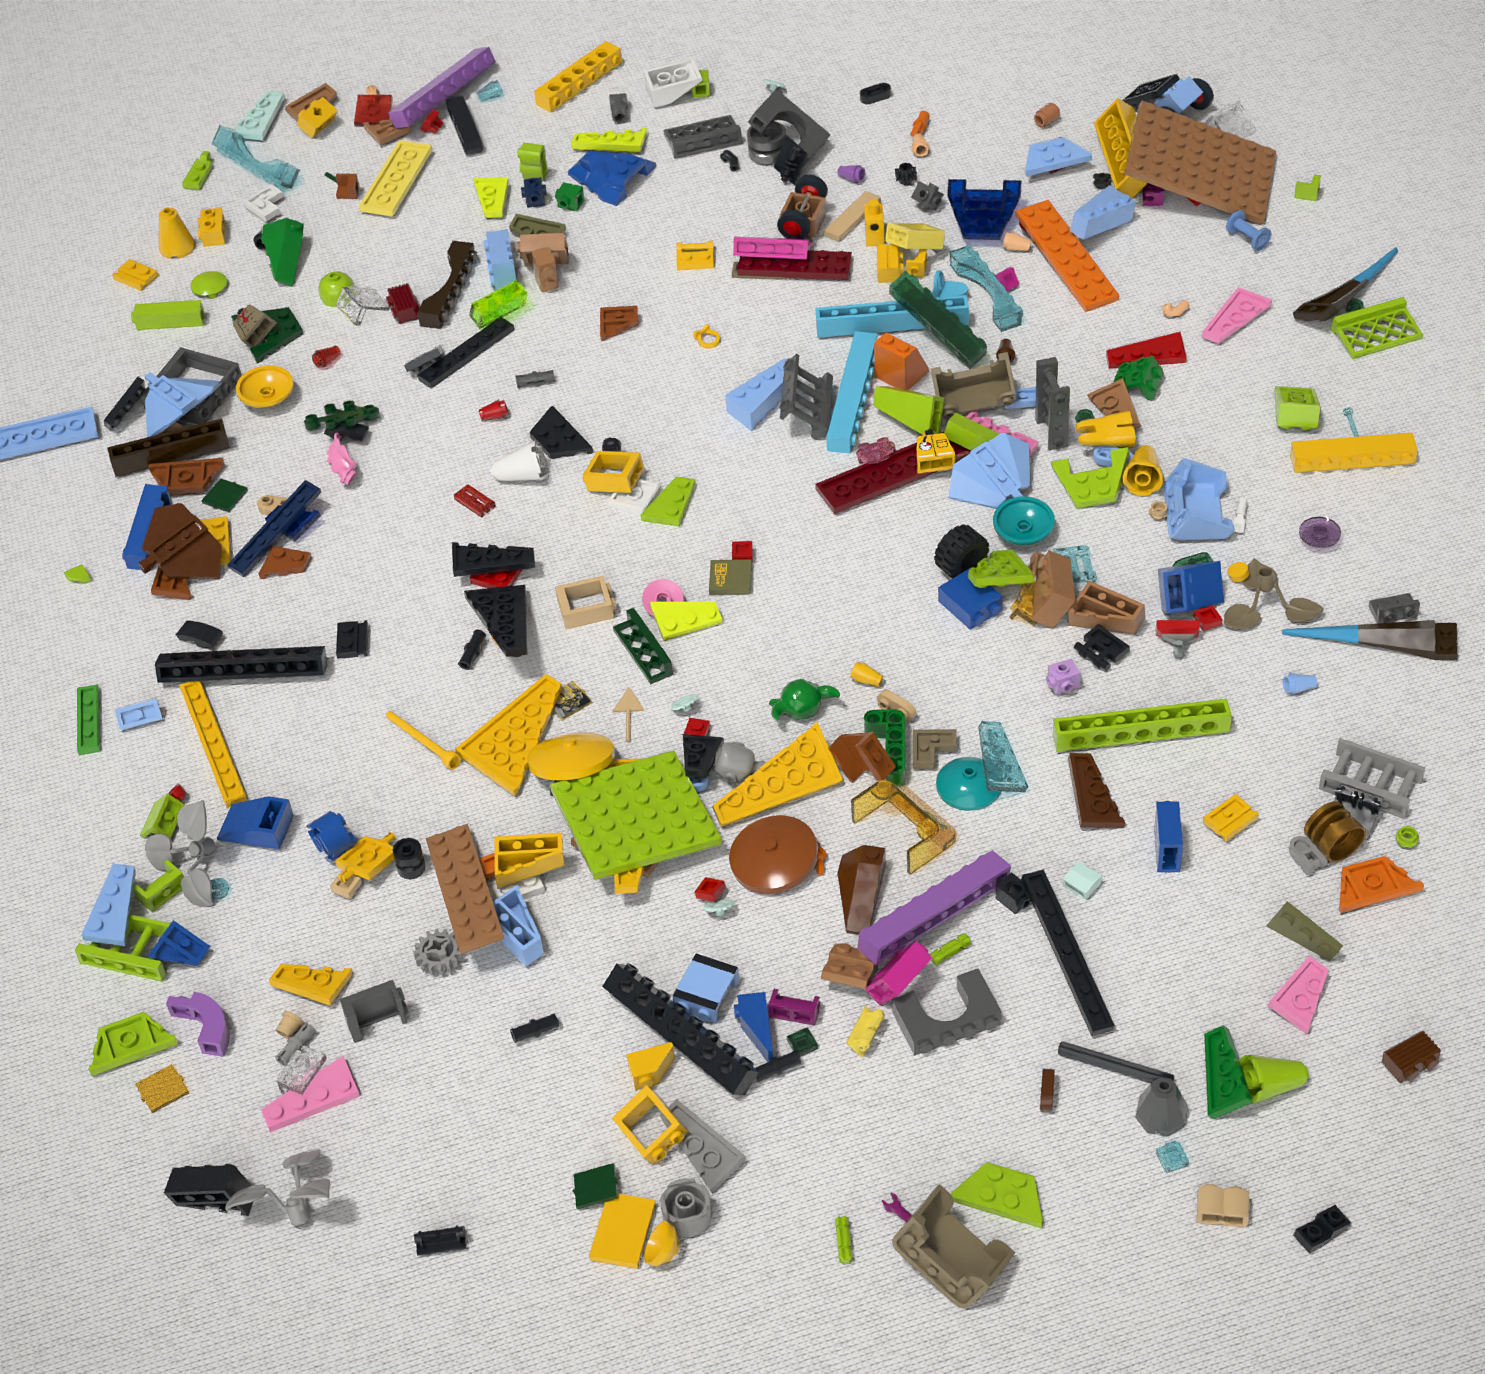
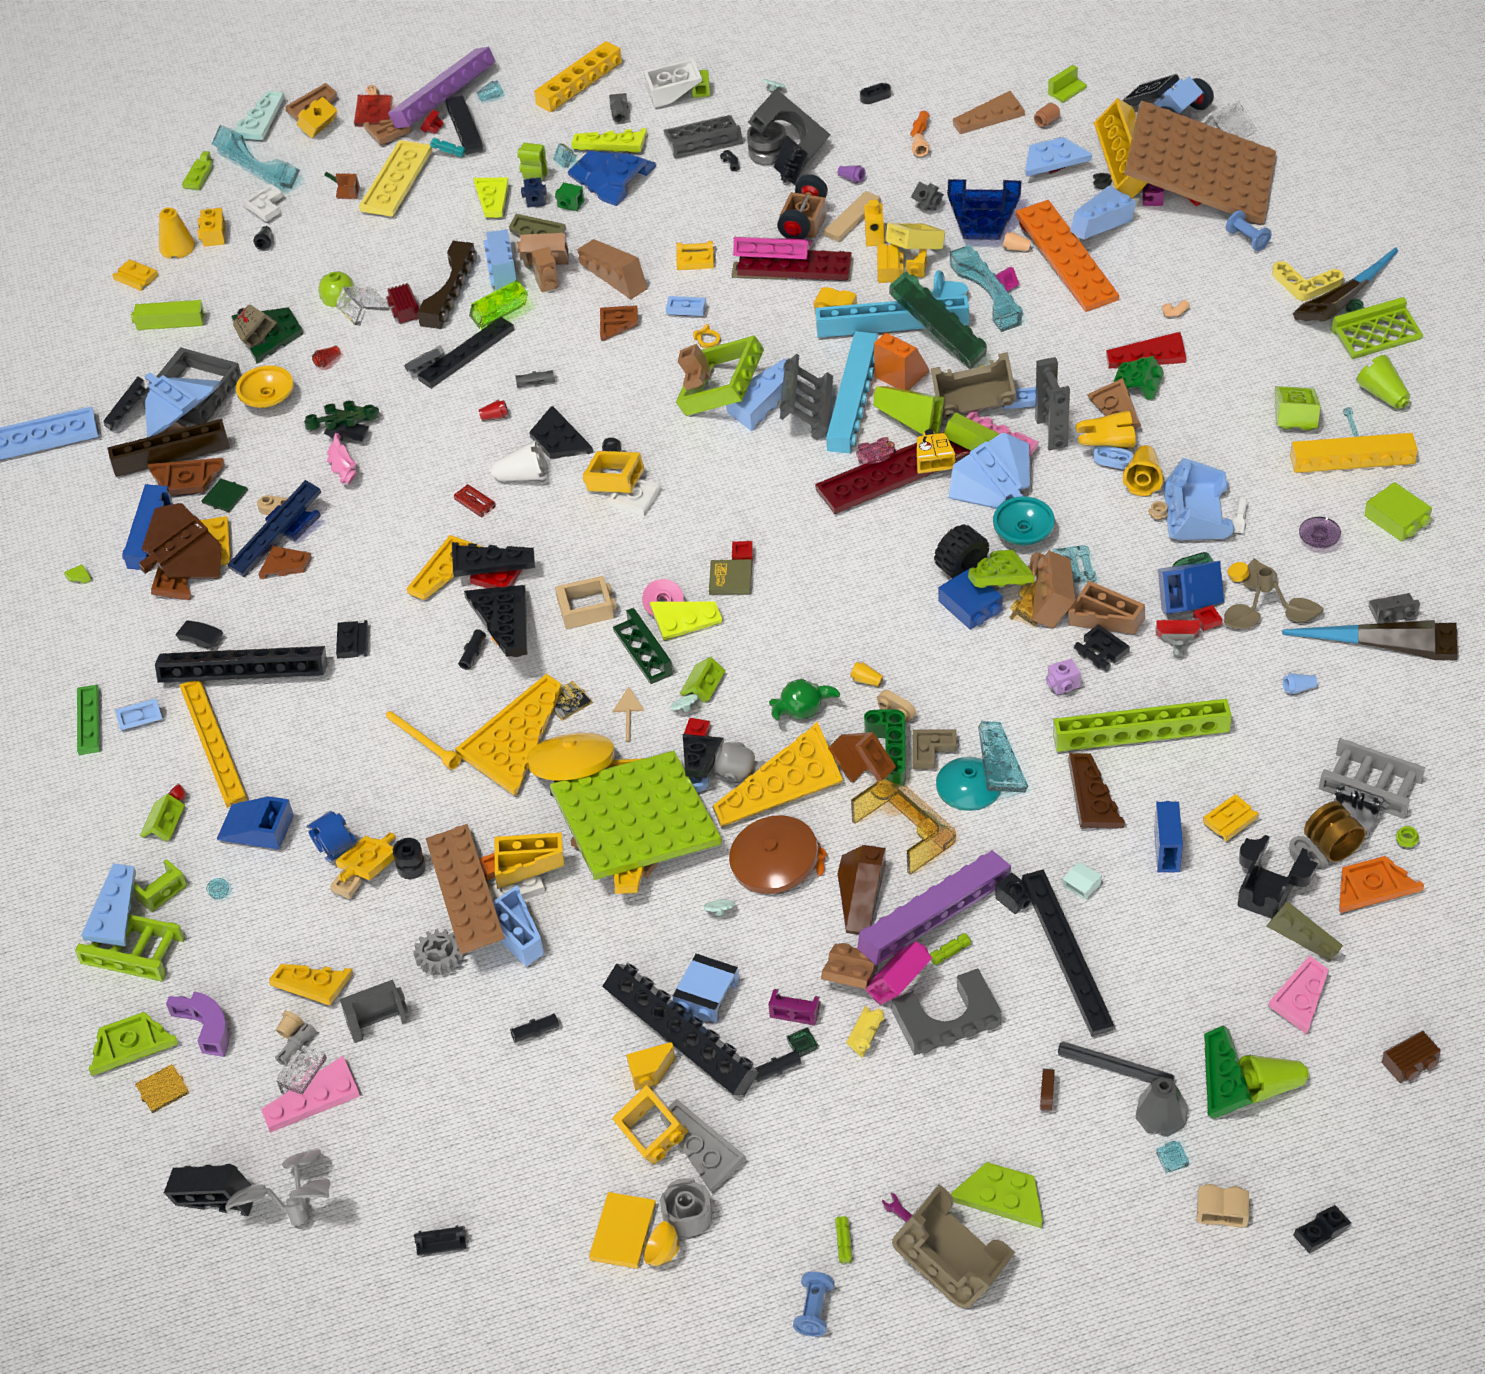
light grey plant [145,800,215,906] -> none
blue wing [147,920,211,966] -> none
lime dish [191,271,228,299] -> none
green wedge [261,218,304,286] -> none
dark green piece [572,1163,619,1210] -> none
lime wing [640,476,696,527] -> none
red plate [694,877,726,902] -> none
blue slope [734,992,773,1062] -> none
black gear [895,163,917,185] -> none
reddish brown cone [996,338,1015,363] -> none
lime wing [1051,447,1130,509] -> none
clear green plate [1075,409,1095,423] -> none
bright pink wing [1202,287,1272,343] -> none
lime panel [1294,174,1321,201] -> none
none -> yellow wing [406,535,483,600]
none -> teal axle [430,138,465,157]
none -> clear light blue tile [553,143,577,168]
none -> medium nougat wedge [577,239,647,300]
none -> light blue plate [666,296,706,316]
none -> lime window [676,335,764,416]
none -> medium nougat brick [678,344,710,390]
none -> lime panel [680,657,726,703]
none -> medium blue hose [793,1271,835,1337]
none -> yellow brick [814,287,857,313]
none -> medium nougat wing [953,91,1025,134]
none -> lime panel [1048,65,1087,103]
none -> black piece [1237,834,1318,919]
none -> light yellow beam [1272,261,1344,301]
none -> lime cone [1356,355,1410,409]
none -> lime brick [1364,482,1432,542]

